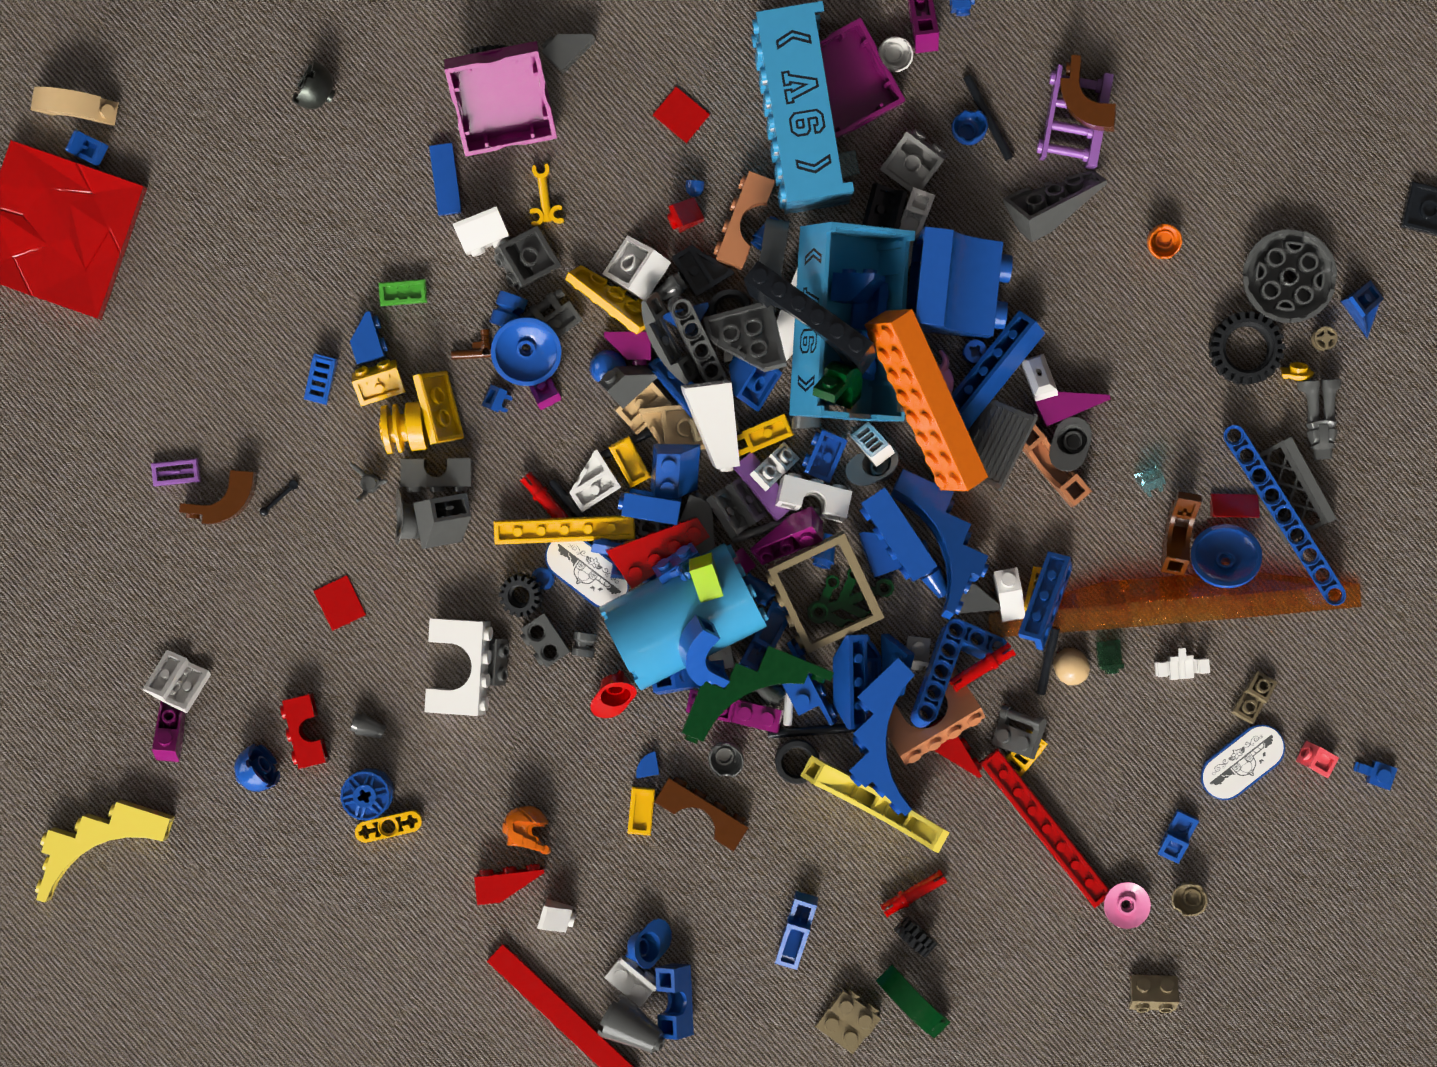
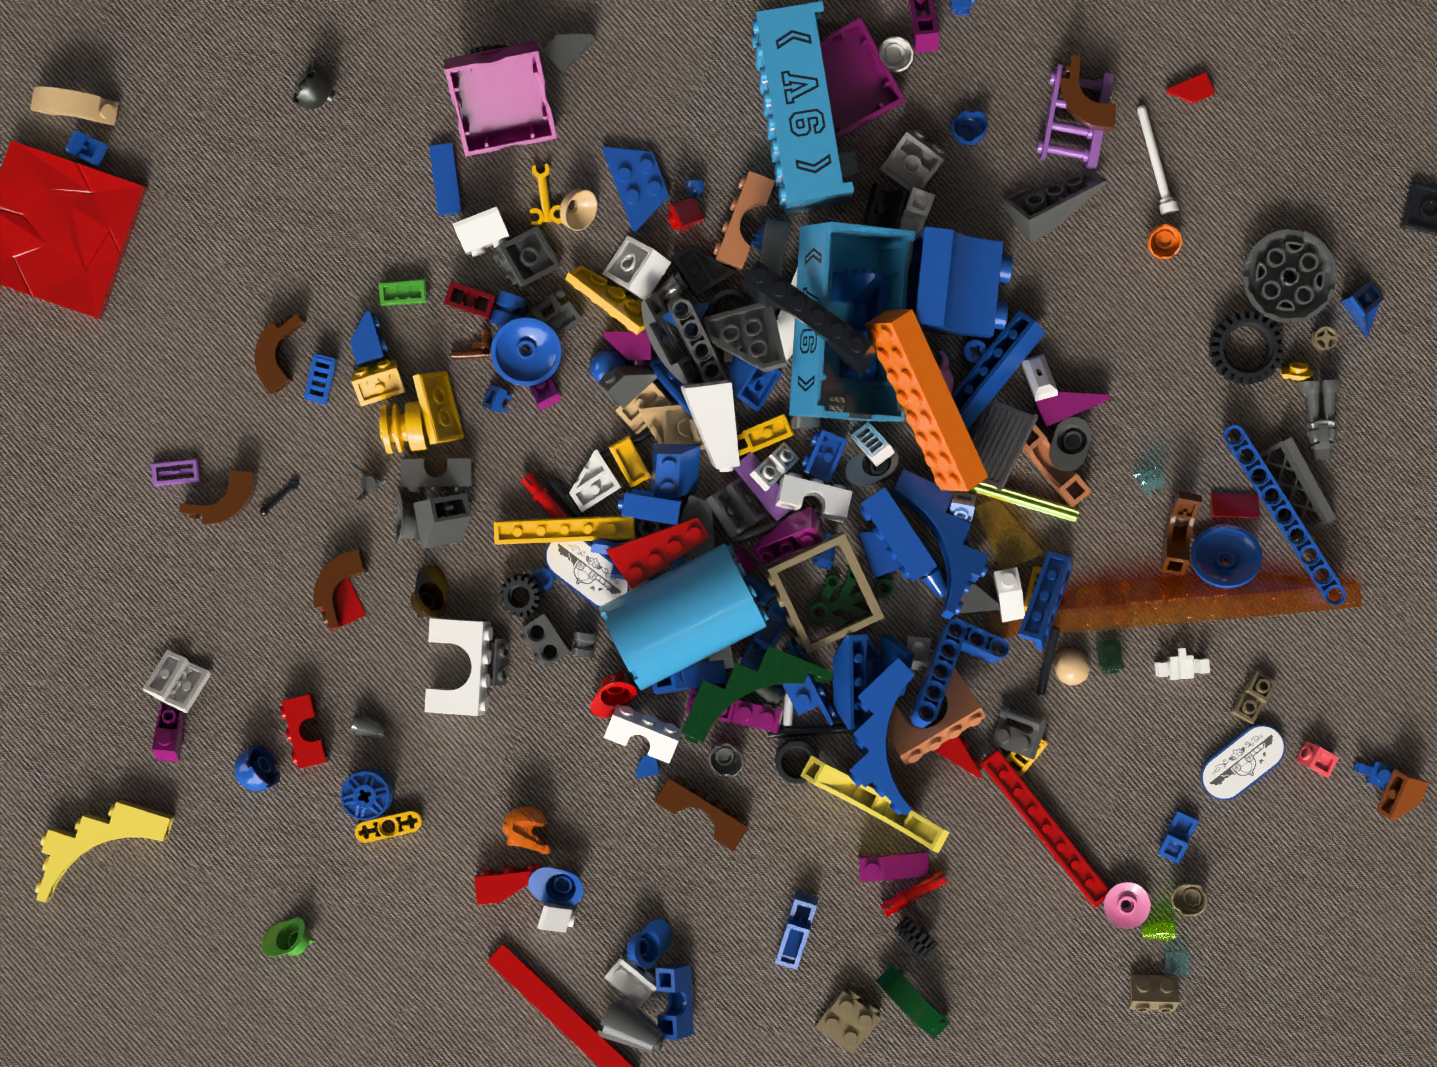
yellow tile [627,786,655,836] -> none
blue plate [652,542,700,585] -> none
red window [653,87,710,144] -> none
blue arch [679,615,730,688] -> none
lime slope [689,552,724,603] -> none
dark green arch [812,361,862,409] -> none
red pin [949,642,1016,692] -> none
black bar [963,74,1014,161] -> none
none -> reddish brown arch [254,314,306,395]
none -> bright green piece [262,917,314,957]
none -> reddish brown arch [313,549,367,629]
none -> dark brown piece [410,565,448,618]
none -> dark red brick [443,282,497,320]
none -> blue piece [528,867,584,907]
none -> tan piece [560,188,598,231]
none -> blue wing [602,147,669,233]
none -> white arch [604,704,682,763]
none -> magenta slope [858,852,929,882]
none -> light blue bracket [949,491,977,522]
none -> lime axle [969,482,1079,522]
none -> clear yellow wing [975,498,1045,570]
none -> white piece [1137,105,1179,215]
none -> clear neon green cone [1141,919,1176,942]
none -> clear light blue tile [1164,950,1189,975]
none -> red tile [1165,72,1215,104]
none -> dark orange slope [1376,768,1429,821]

